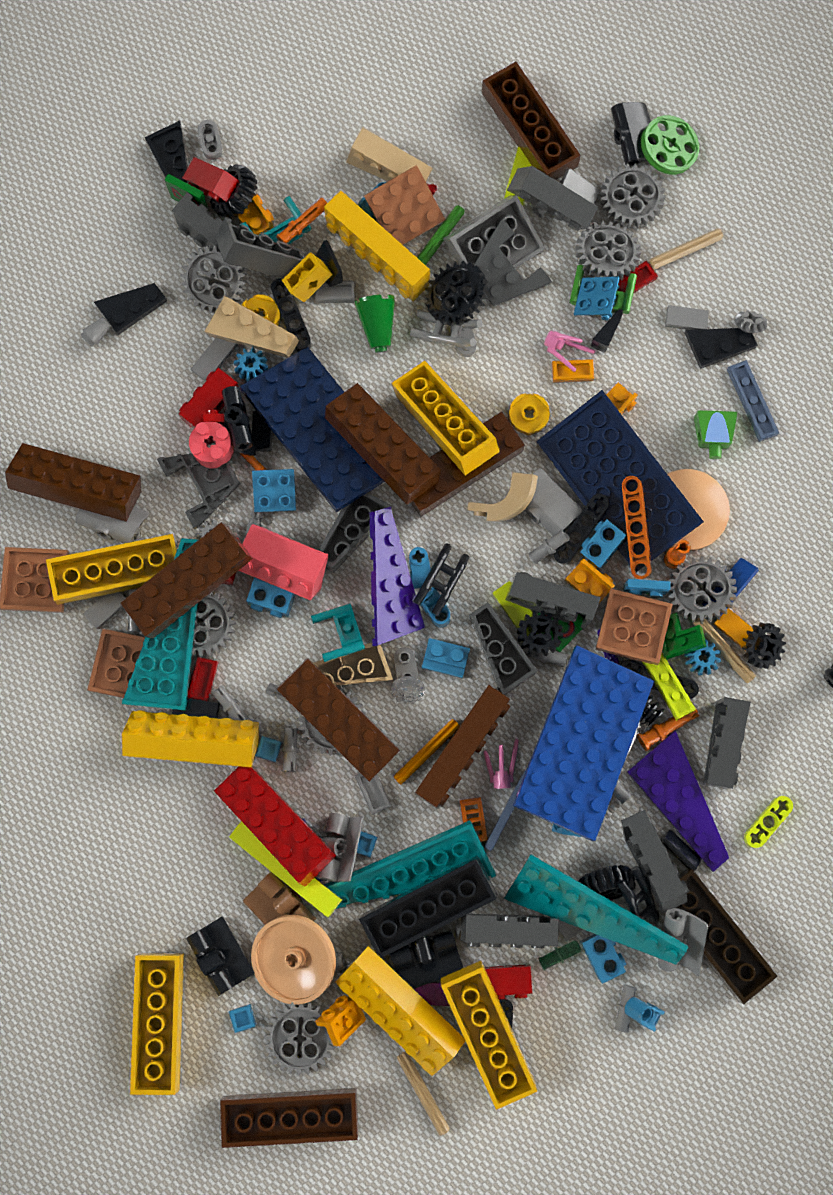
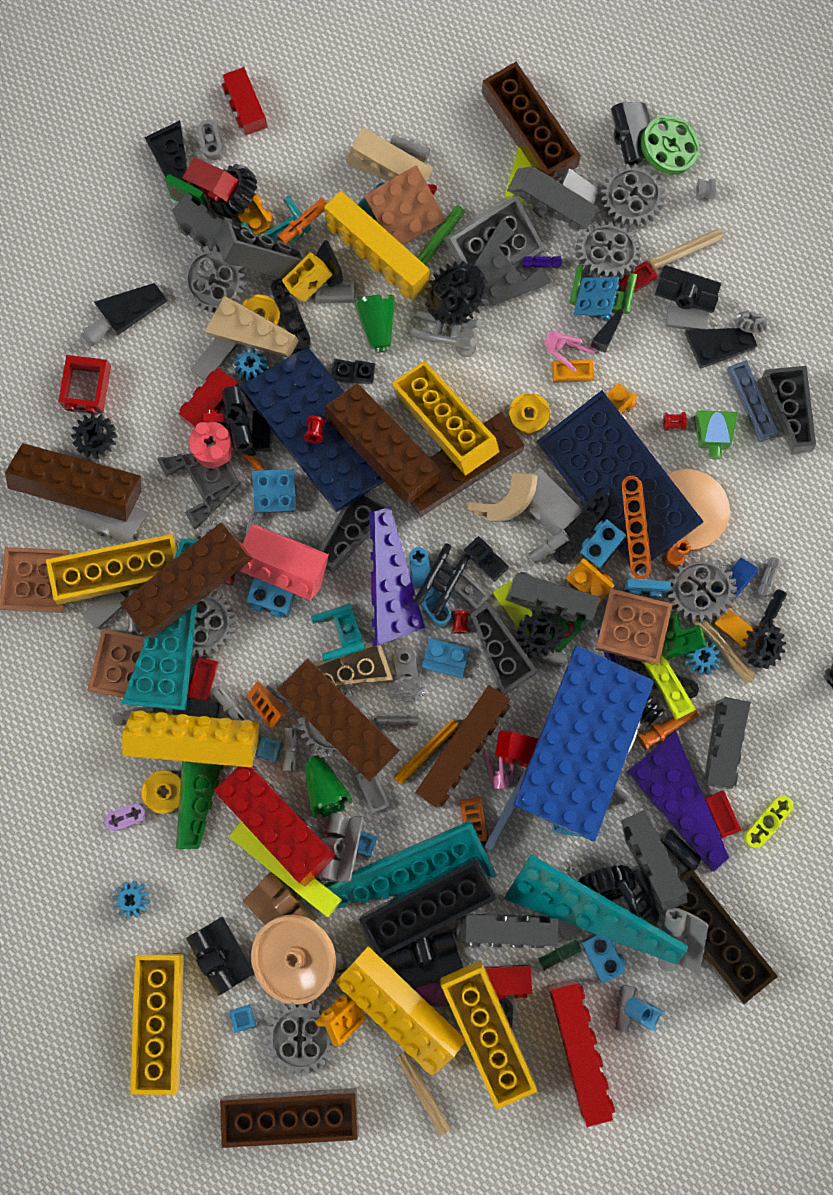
none -> red window [58,355,111,414]
none -> black gear [71,413,118,459]
none -> lavender beam [105,804,147,831]
none -> light grey axle [113,706,155,726]
none -> dark azure gear [113,881,151,919]
none -> yellow plate [141,770,181,814]
none -> green wing [176,762,224,849]
none -> red brick [221,67,268,135]
none -> orange slope [246,681,289,728]
none -> red bush [304,416,326,443]
none -> green cone [304,755,353,818]
none -> black slope [331,358,376,384]
none -> light grey axle [377,713,418,725]
none -> light grey pin [390,134,431,160]
none -> light grey tile [437,557,492,610]
none -> red bush [451,610,470,634]
none -> black slope [464,536,509,582]
none -> red brick [495,731,539,768]
none -> dark purple axle [522,256,562,268]
none -> red brick [548,979,615,1127]
none -> black panel [655,265,721,314]
none -> red bush [663,412,687,431]
none -> light grey wheel [696,179,716,200]
none -> red tile [704,790,742,839]
none -> light grey axle [757,557,781,597]
none -> black axle [760,589,787,624]
none -> dark grey wedge [762,365,816,454]

